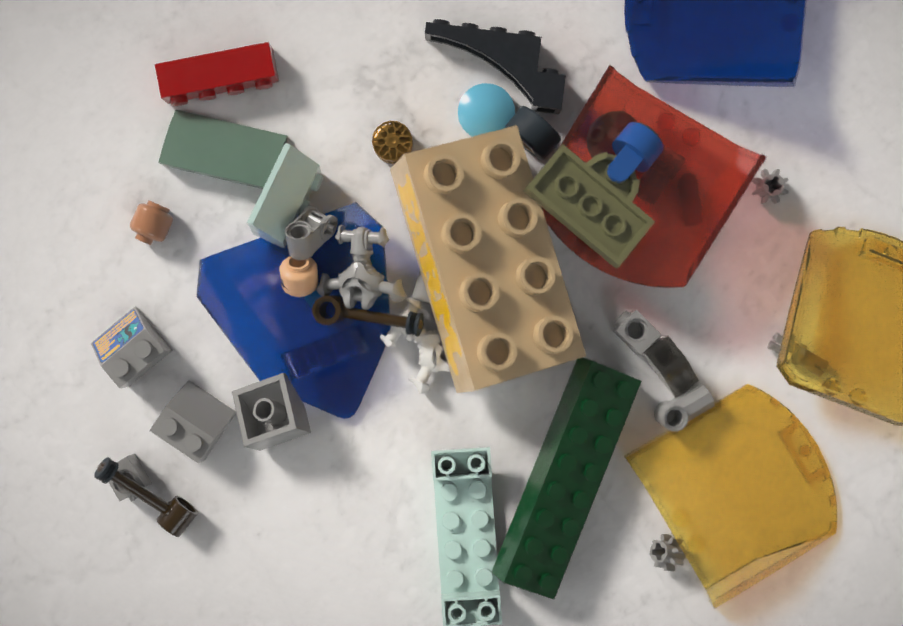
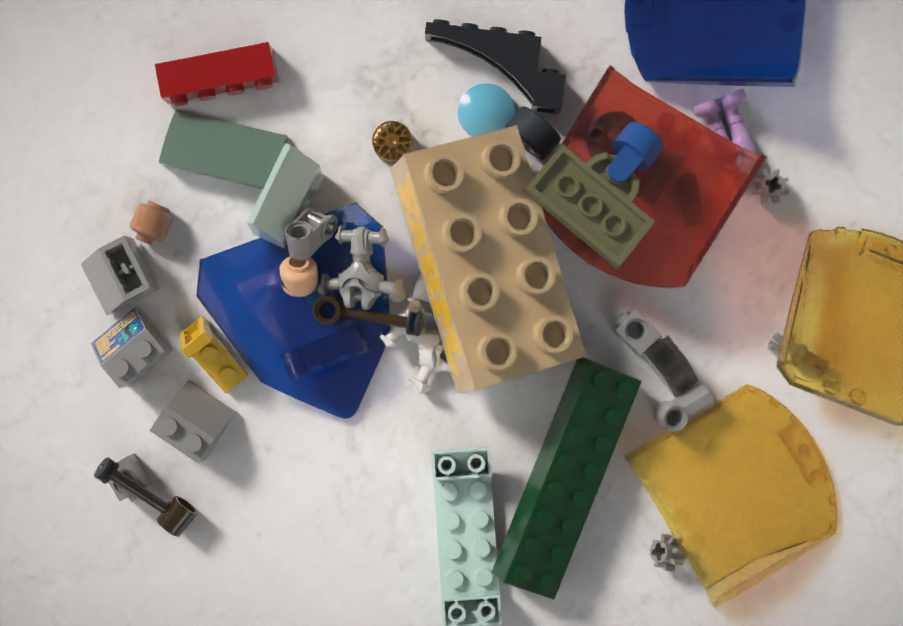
light grey slope [232,373,311,451] -> none
none -> light grey slope [81,235,159,315]
none -> yellow bracket [180,316,248,394]
none -> lavender piece [693,89,758,178]

